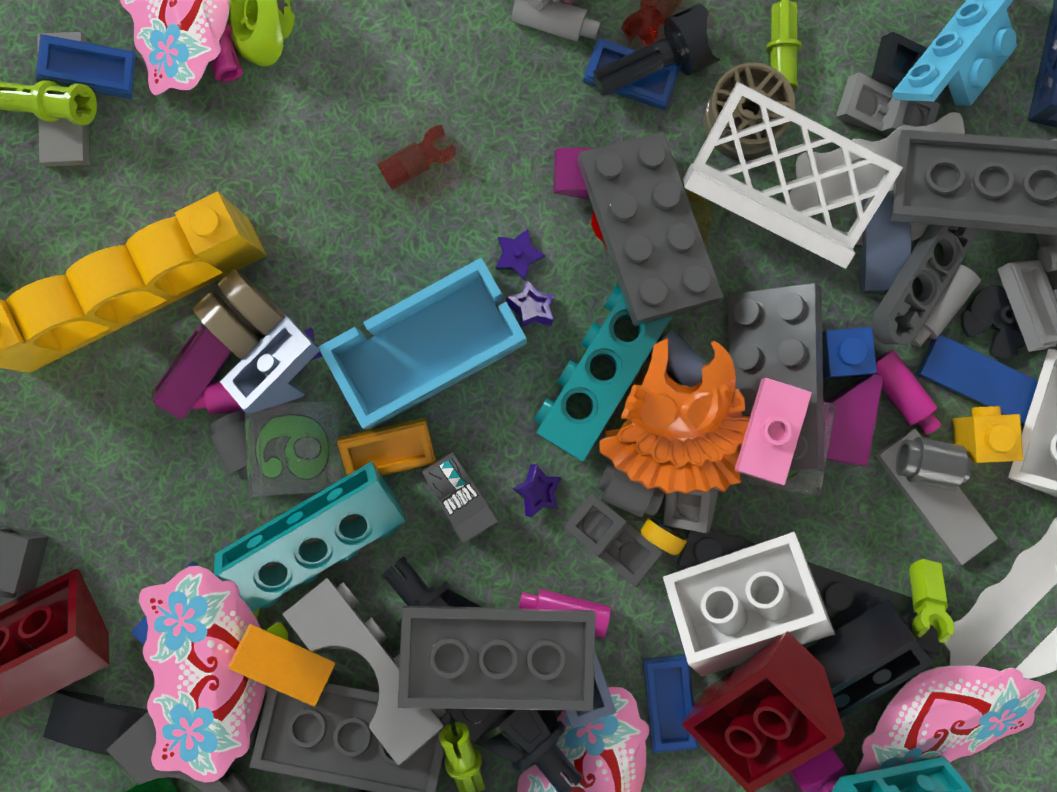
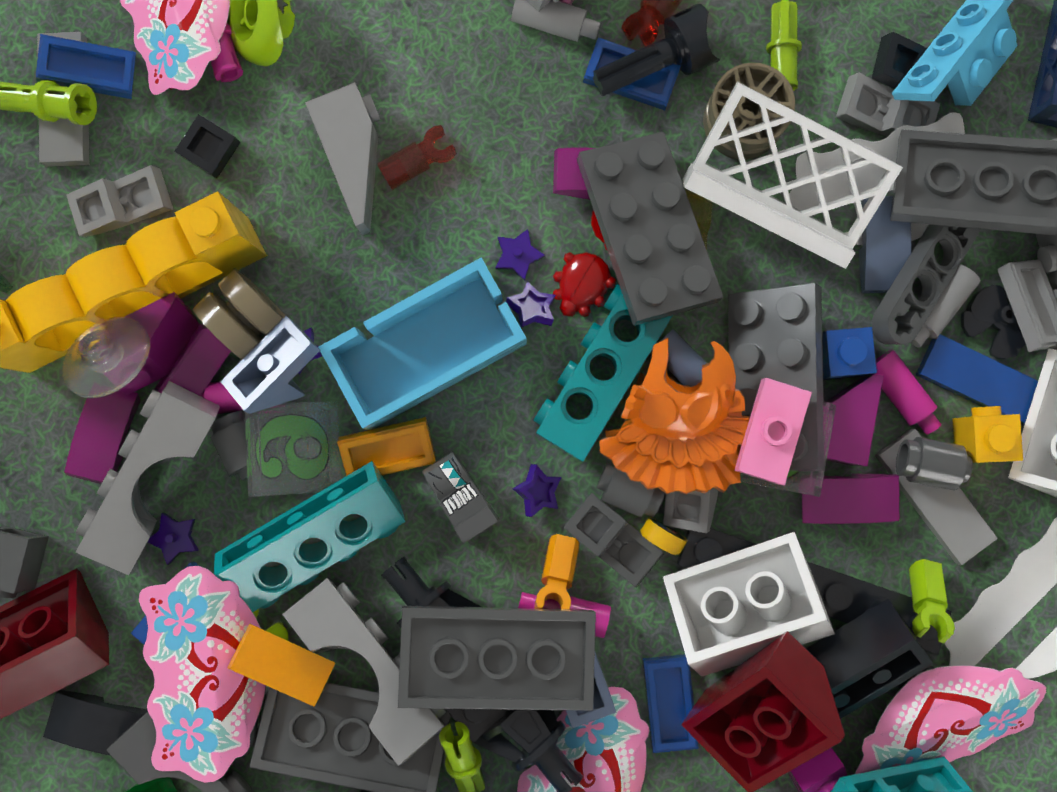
none -> clear dish [62,317,150,398]
none -> magenta slope [64,382,141,484]
none -> light grey slope [66,165,173,237]
none -> light grey arch [75,381,220,575]
none -> magenta slope [93,292,199,395]
none -> dark purple piece [148,513,199,565]
none -> black plate [175,114,241,179]
none -> light grey slope [305,82,381,235]
none -> light orange bar [534,534,580,609]
none -> red piece [553,252,617,317]
none -> magenta slope [801,473,900,524]

